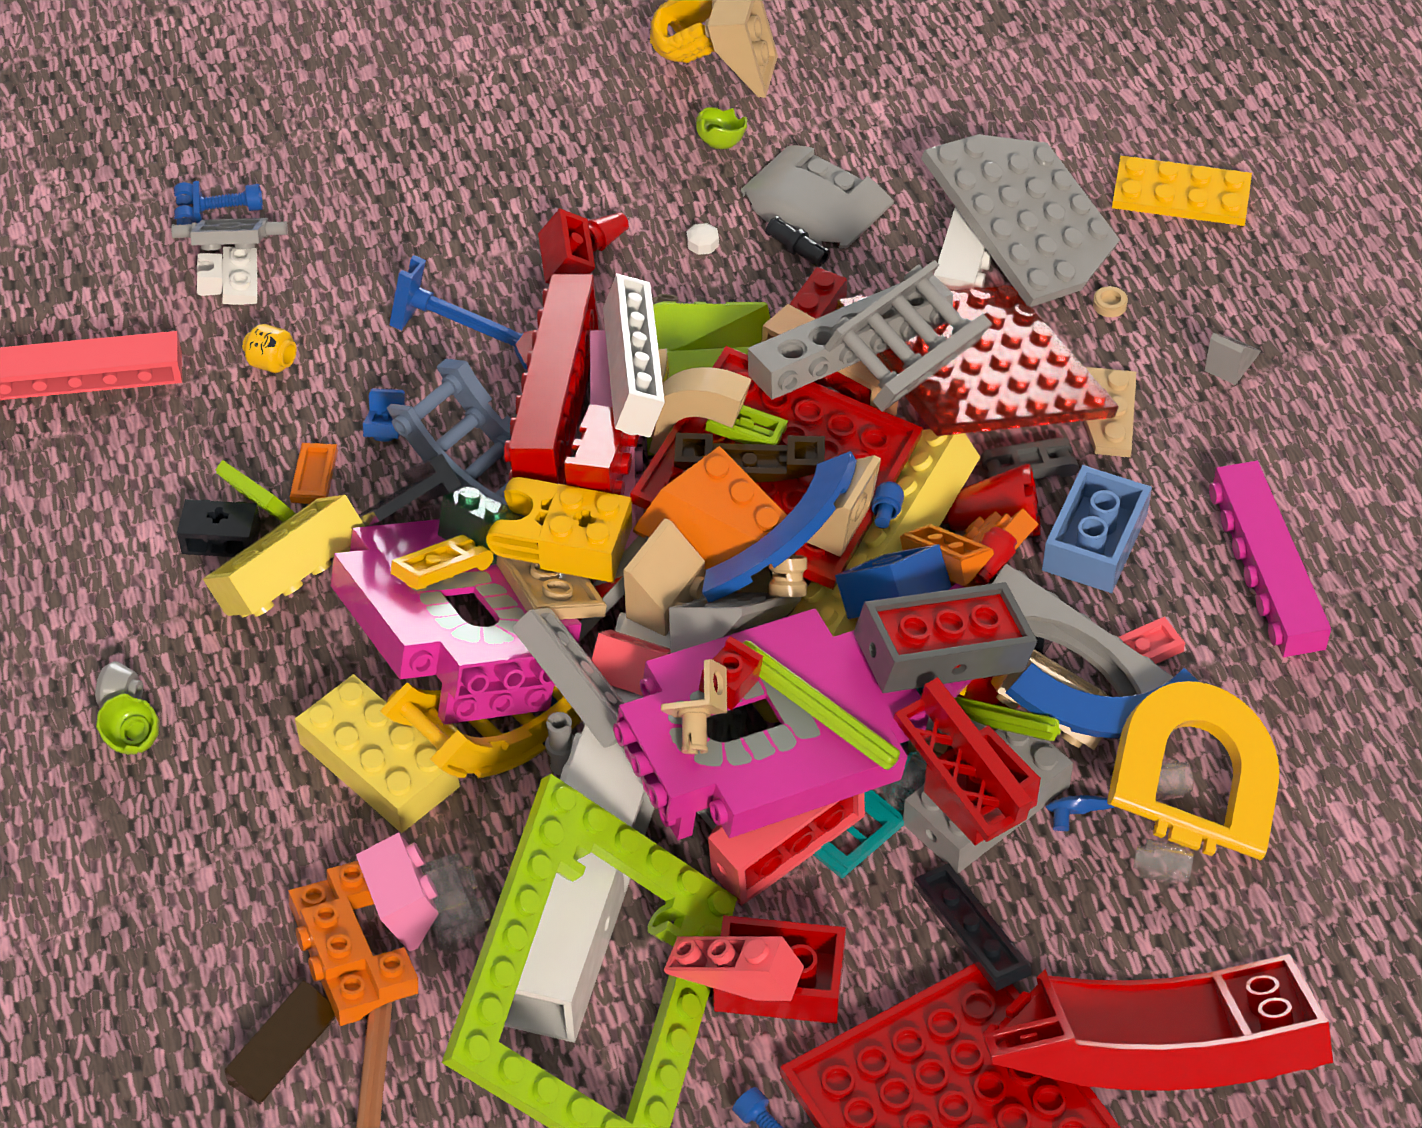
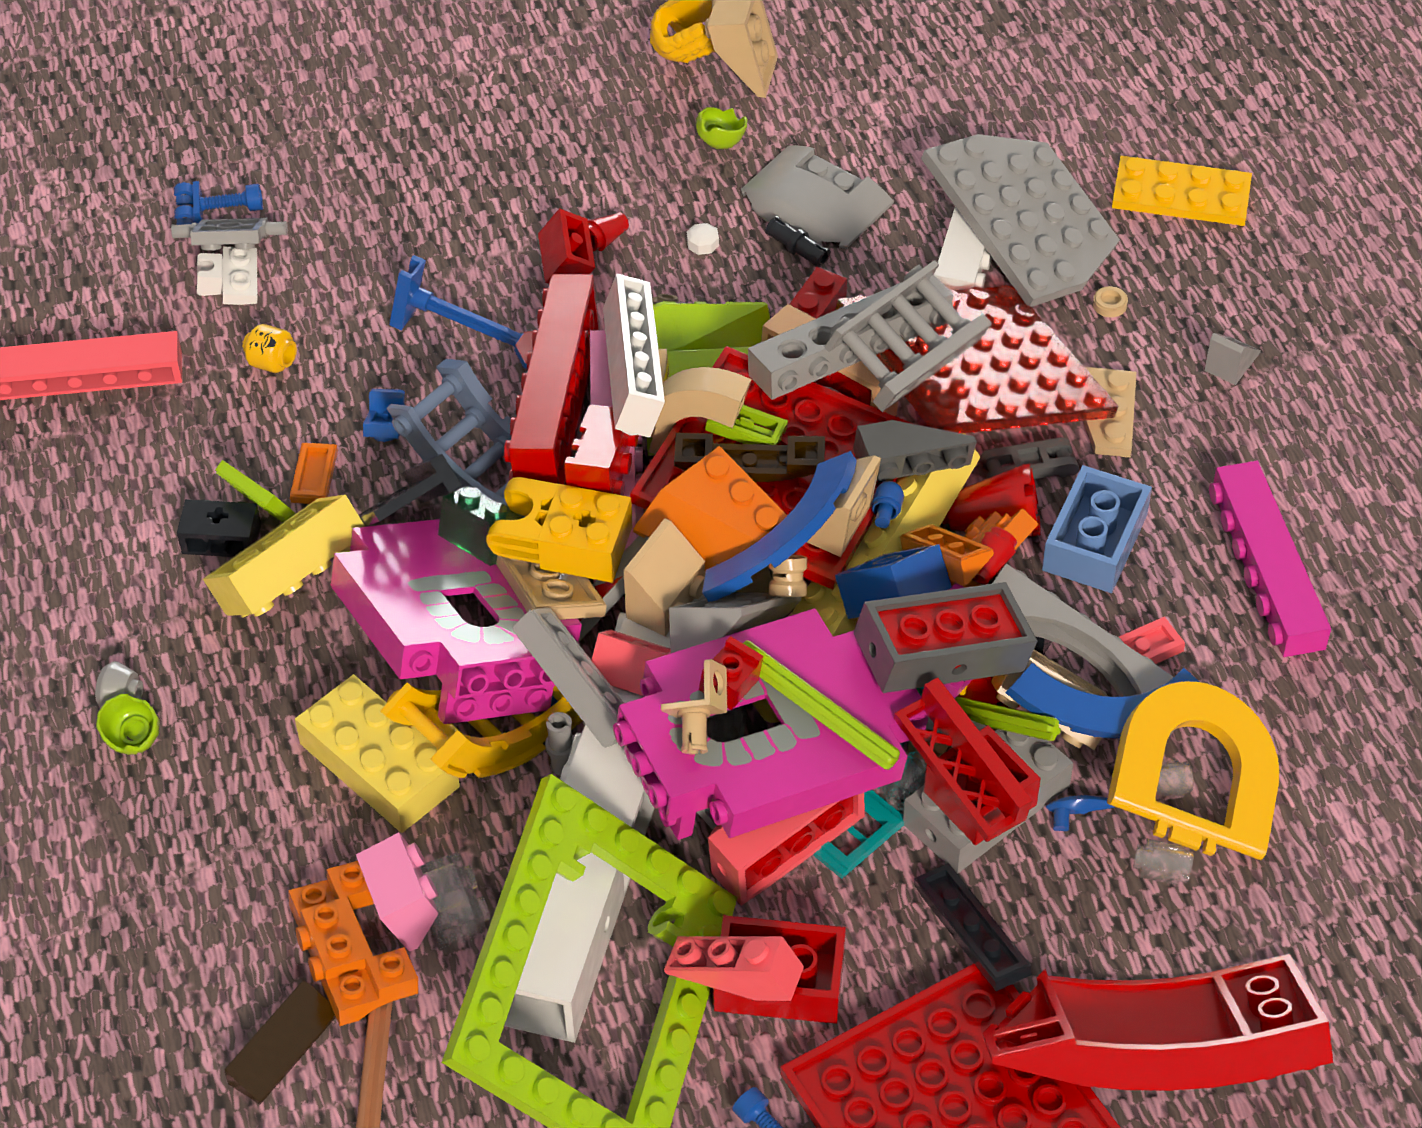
yellow plate [391,535,493,590] -> none
none -> dark grey slope [853,420,976,482]

